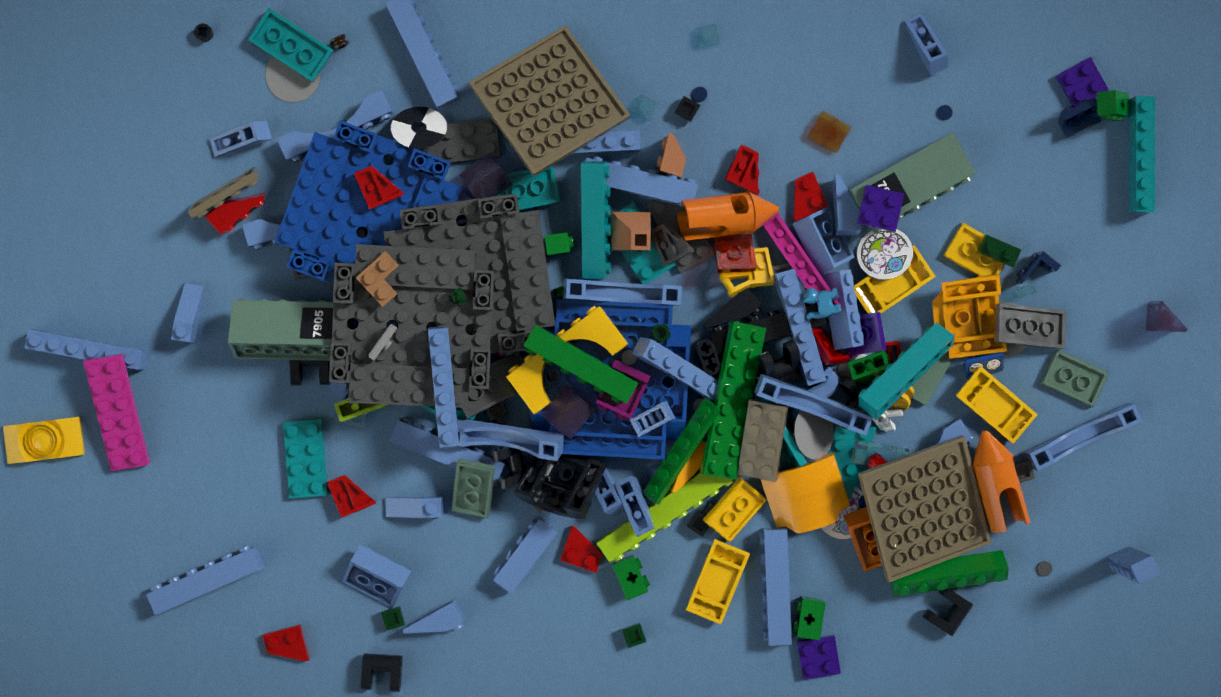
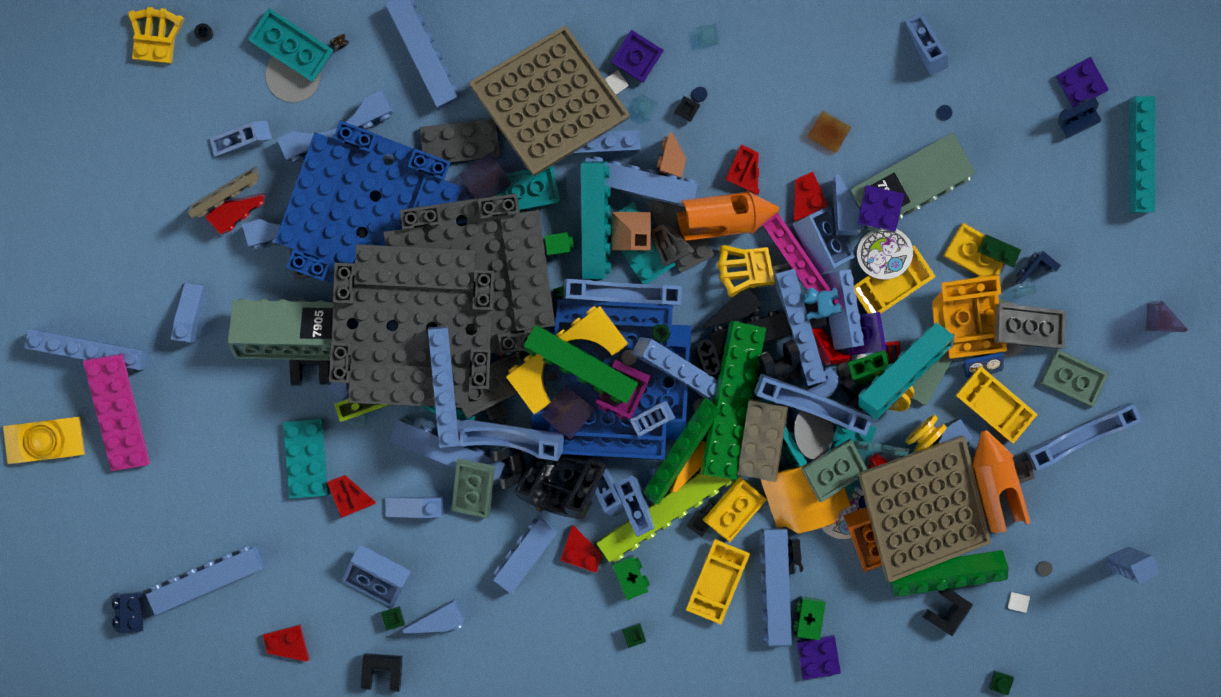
red wing [353,166,404,209] -> none
medium nougat plate [356,251,399,307] -> none
light grey plate [368,324,397,361] -> none
sticker [391,107,447,149] -> none
dark green plate [450,288,466,307] -> none
clear red plate [713,234,757,273] -> none
white piece [873,409,903,433] -> none
green brick [1097,90,1130,121] -> none
none -> dark blue bracket [112,592,143,633]
none -> yellow plate [128,7,185,64]
none -> white piece [605,70,629,95]
none -> dark purple plate [611,29,664,83]
none -> black plate [788,538,803,573]
none -> sand green tile [801,439,867,502]
none -> yellow wheel [905,414,947,452]
none -> dark green plate [989,670,1014,695]
none -> white piece [1008,592,1030,613]

